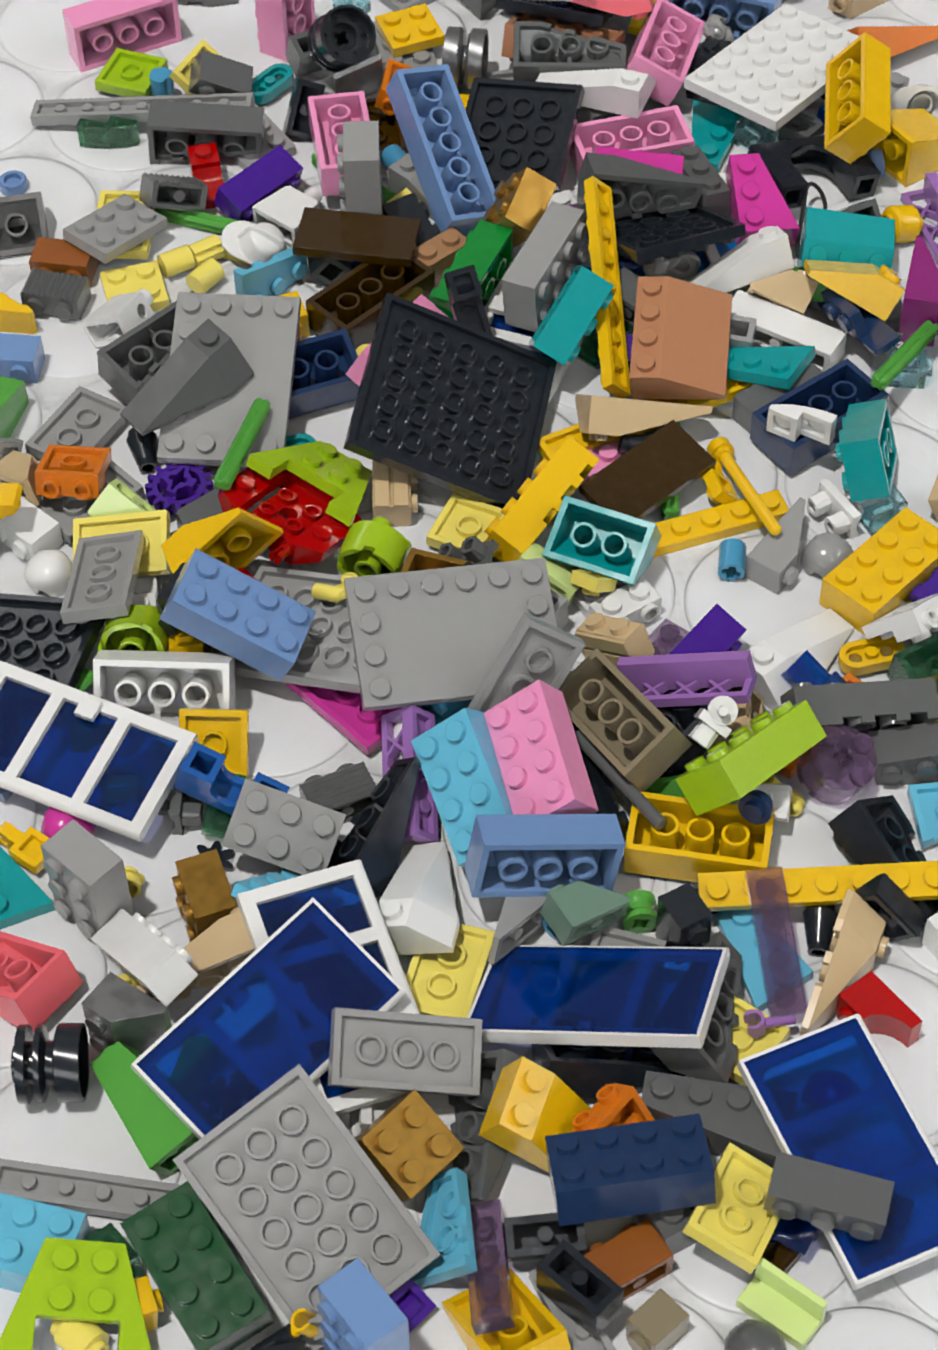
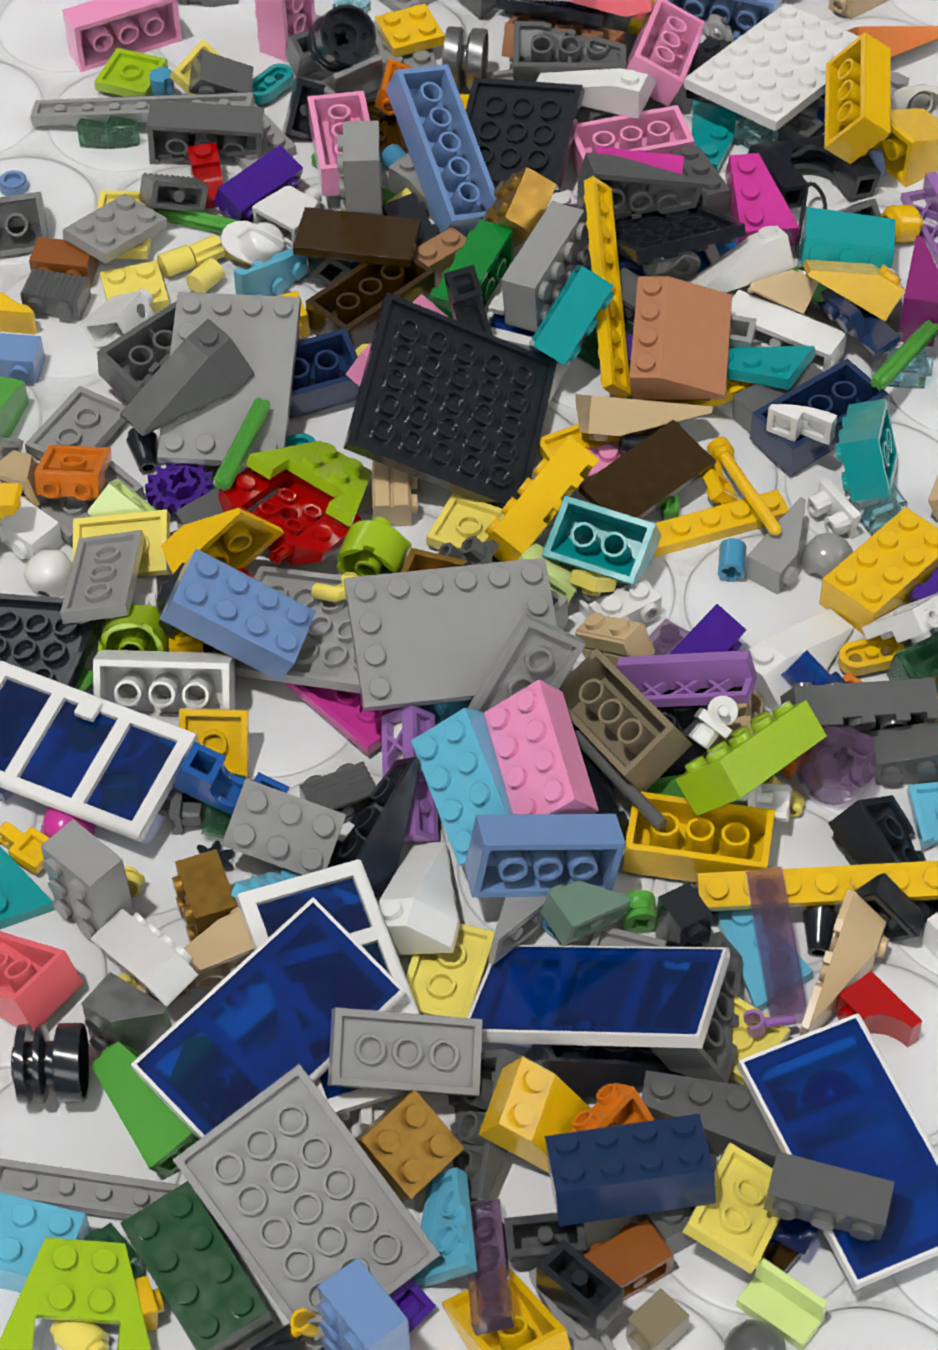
dark blue plate [738,790,773,824] -> none

